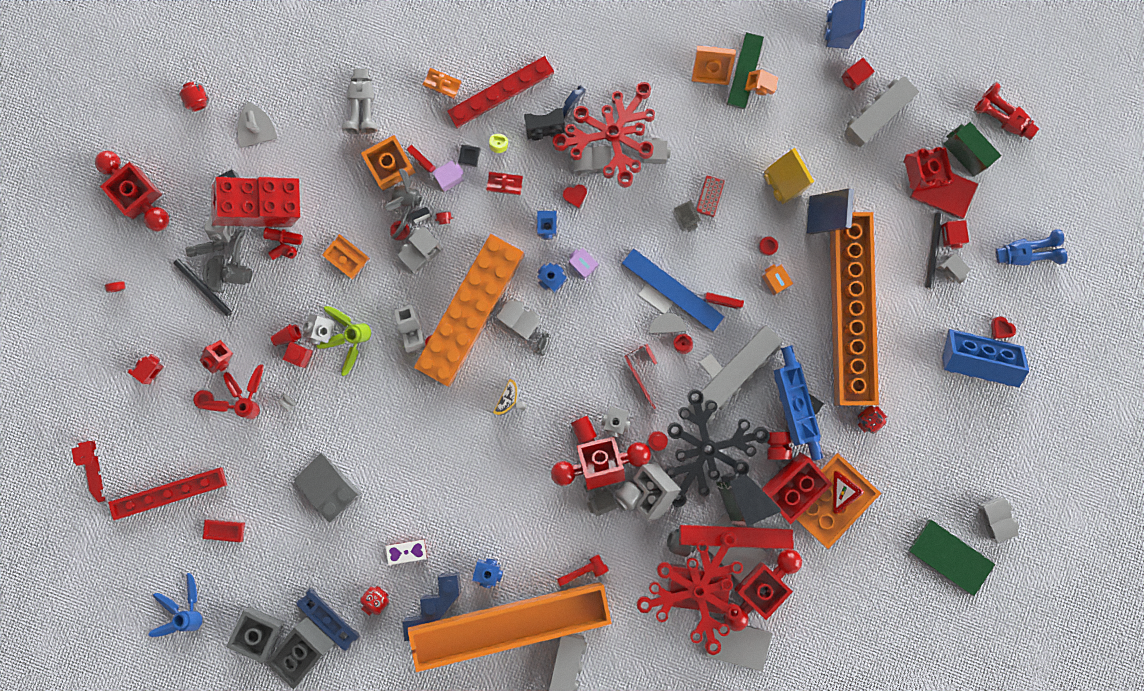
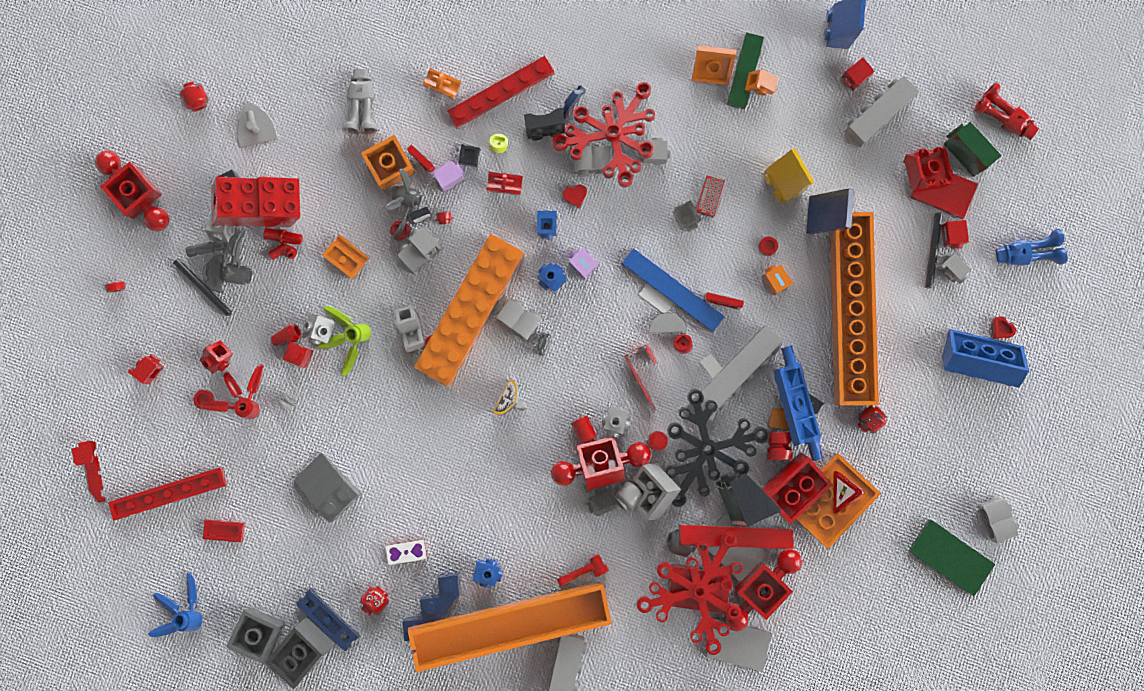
none -> orange tile [768,407,789,431]

